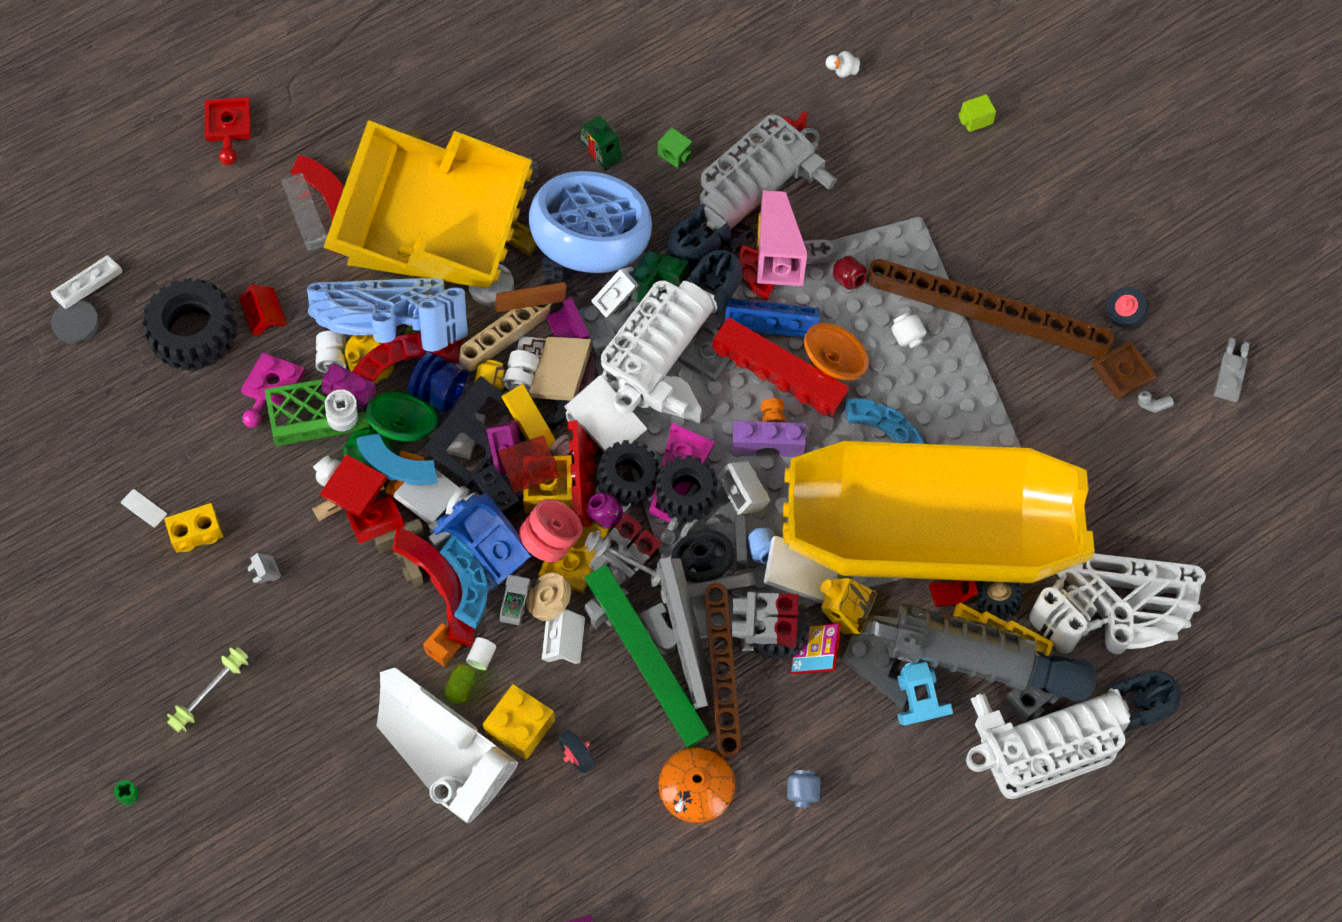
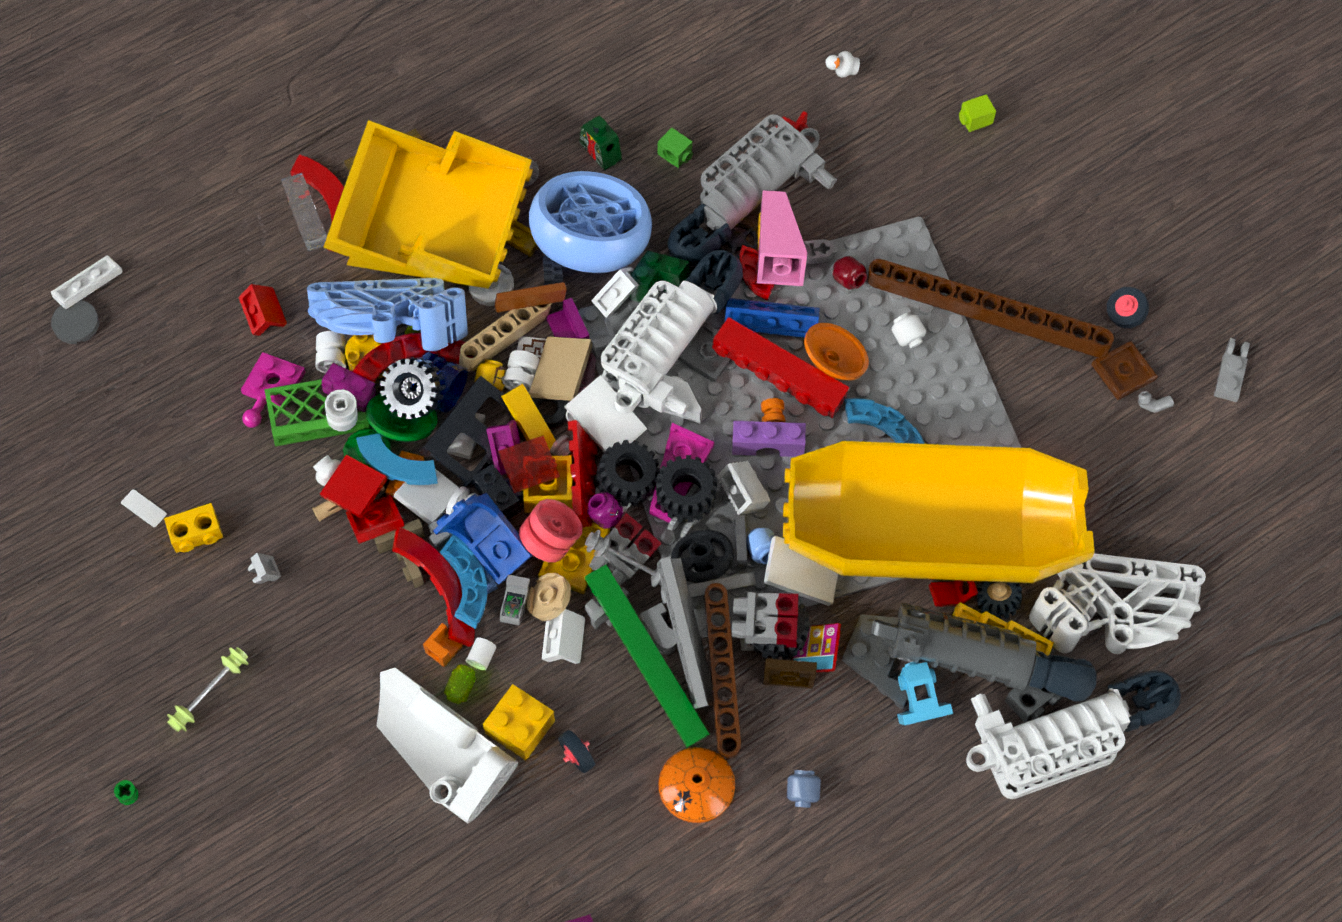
black tyre [142,278,237,370] -> none
red plate [205,97,251,166] -> none
yellow torso [820,578,877,634] -> none
none -> bush [380,357,445,419]
none -> dark brown tile [763,658,817,689]

